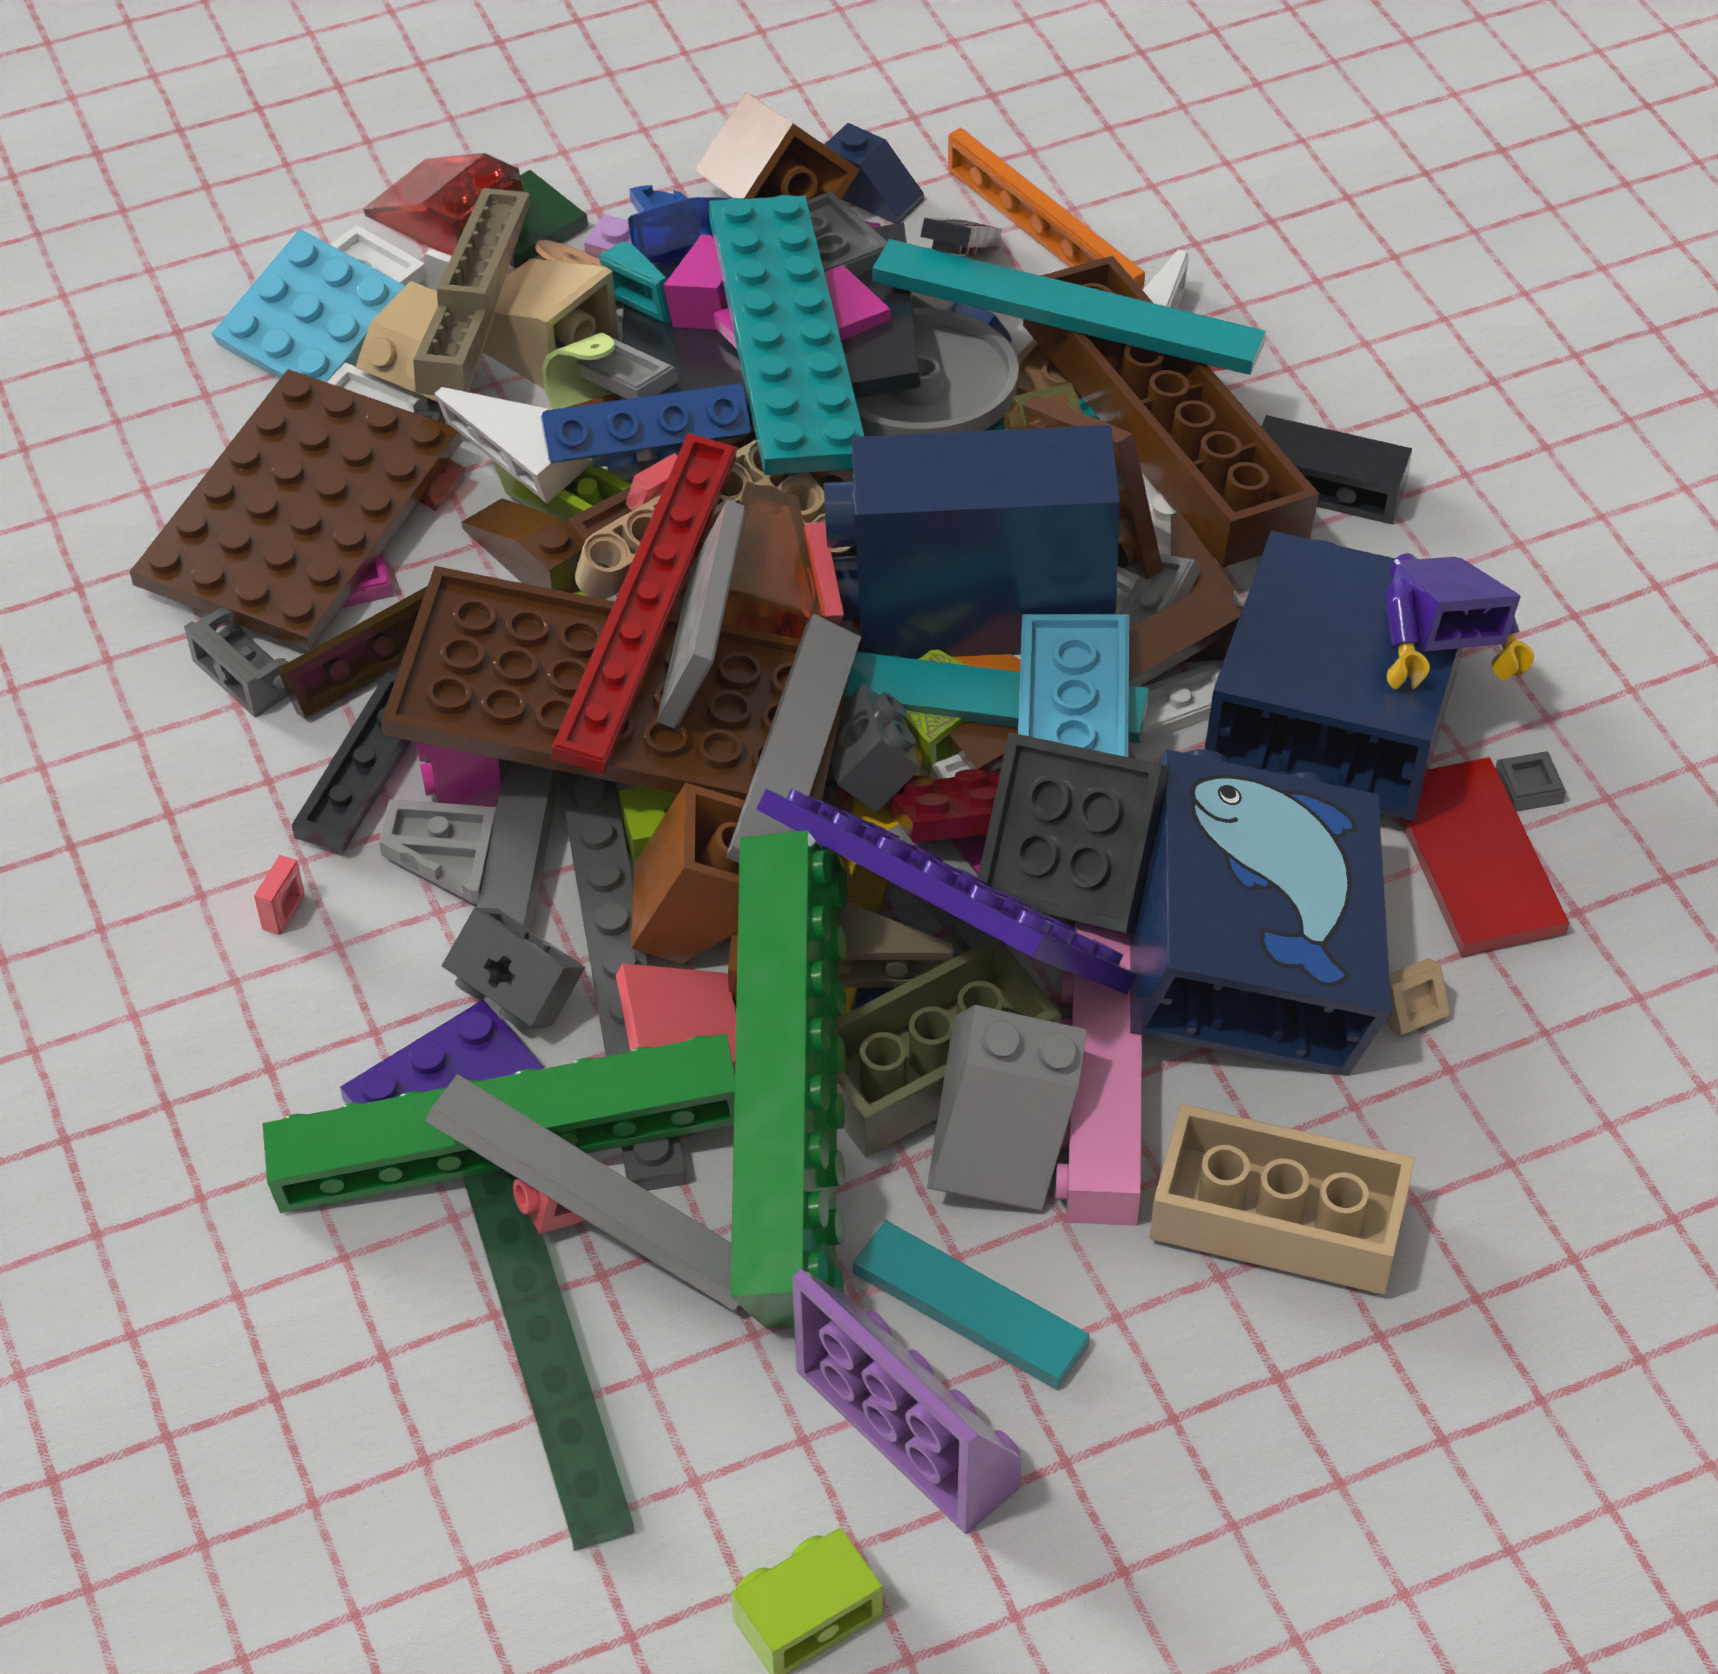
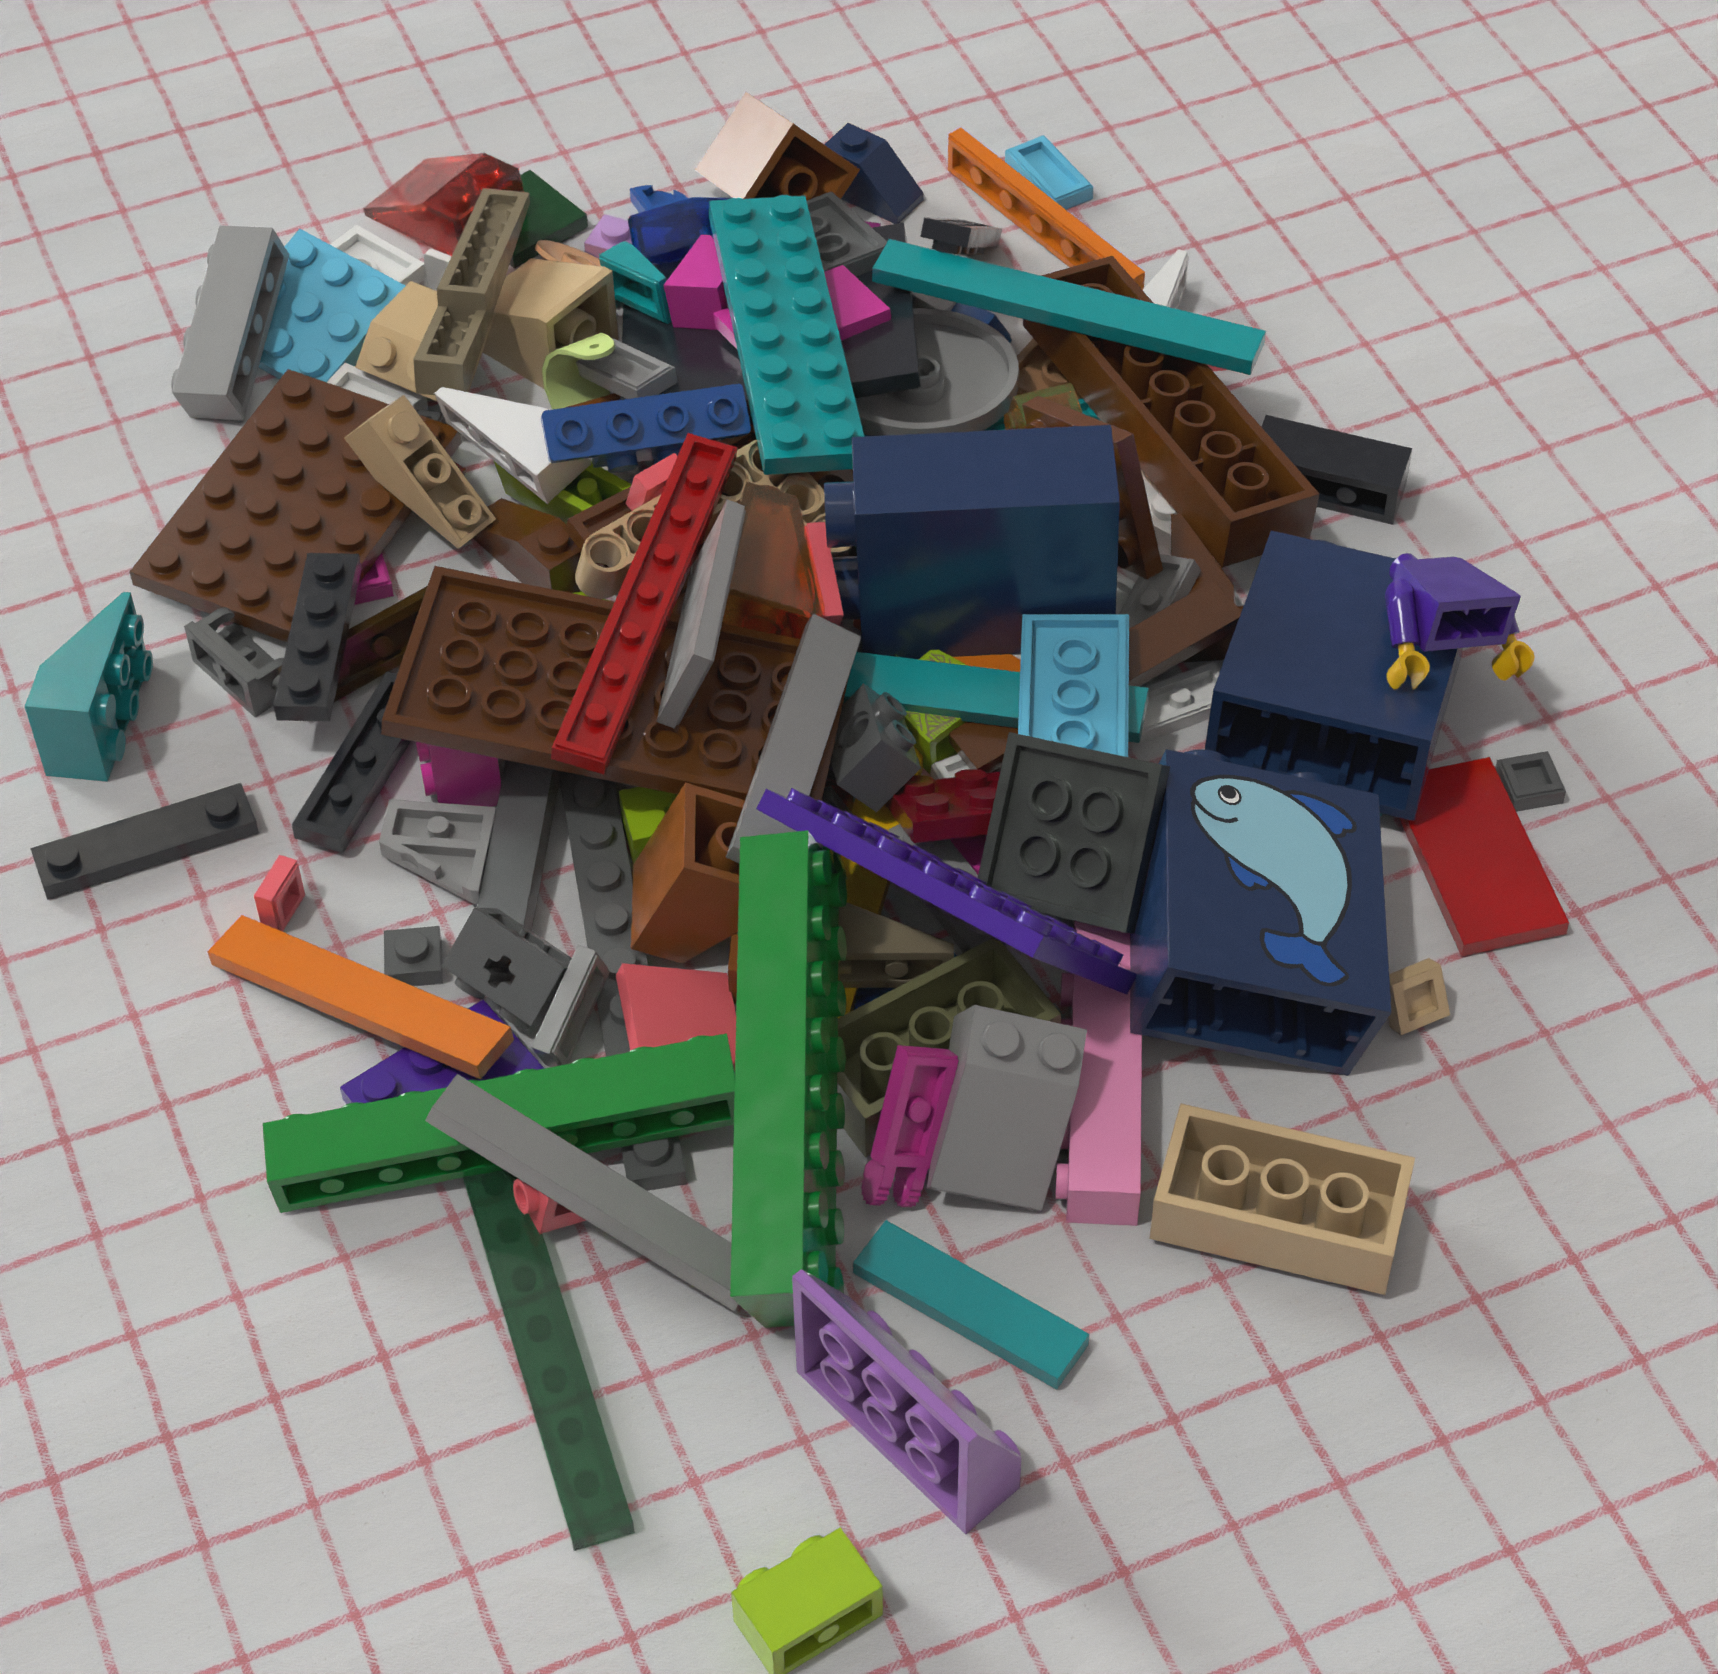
none -> teal slope [24,592,153,782]
none -> black plate [30,783,259,900]
none -> light grey brick [171,226,290,421]
none -> orange tile [207,915,514,1079]
none -> black plate [273,553,362,721]
none -> tan slope [344,395,496,548]
none -> dark grey plate [384,926,443,986]
none -> light grey tile [531,945,610,1067]
none -> dark pink hinge [861,1045,959,1208]
none -> medium azure tile [1005,135,1093,210]

